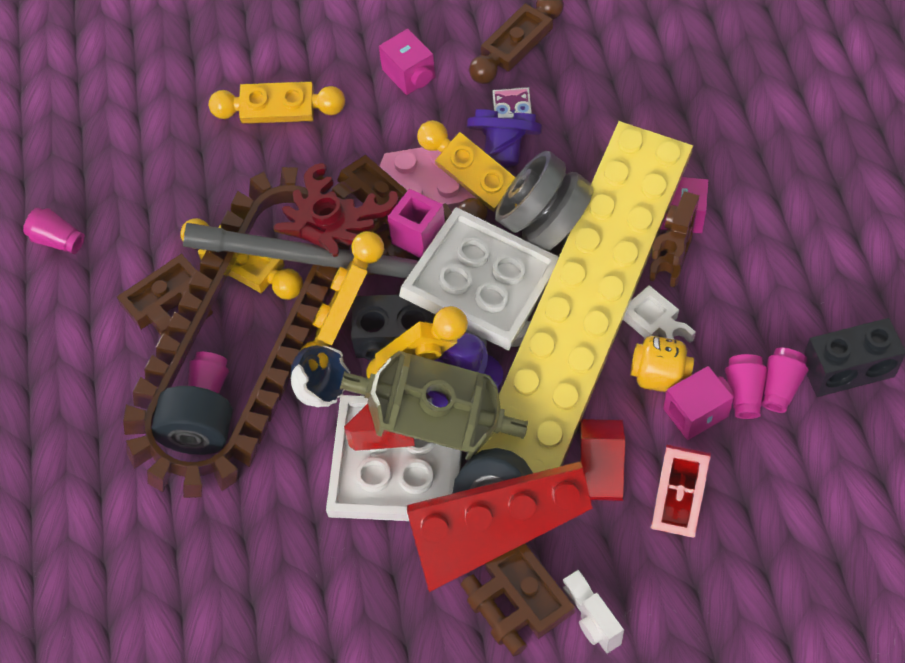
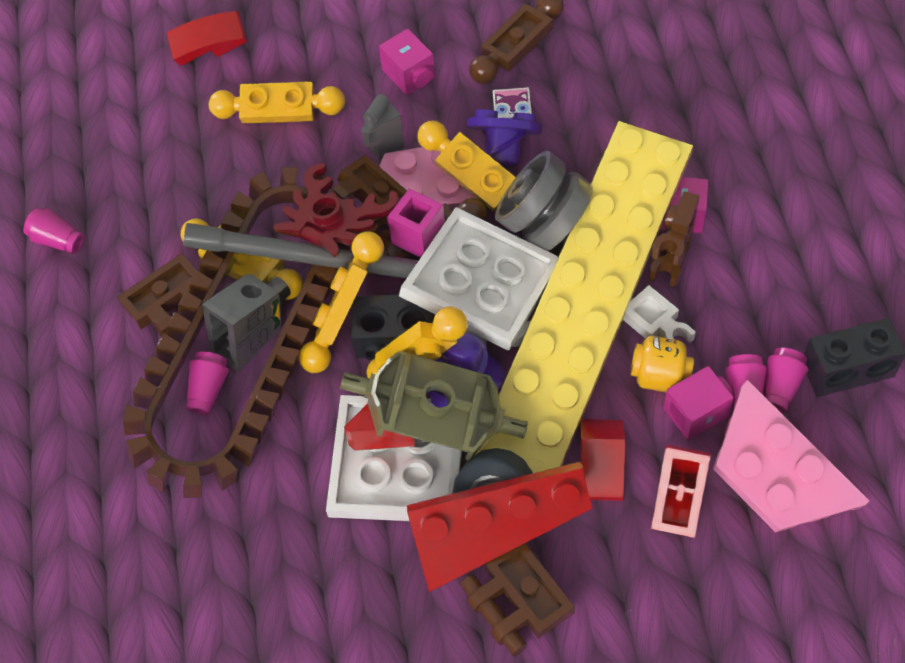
black wheel [152,386,233,455] -> none
dark blue hair [291,345,350,407] -> none
white plate [563,570,624,654] -> none
none -> red slope [167,11,247,66]
none -> flat silver torso [203,274,291,372]
none -> dark grey piece [361,94,404,161]
none -> bright pink wing [713,380,869,533]

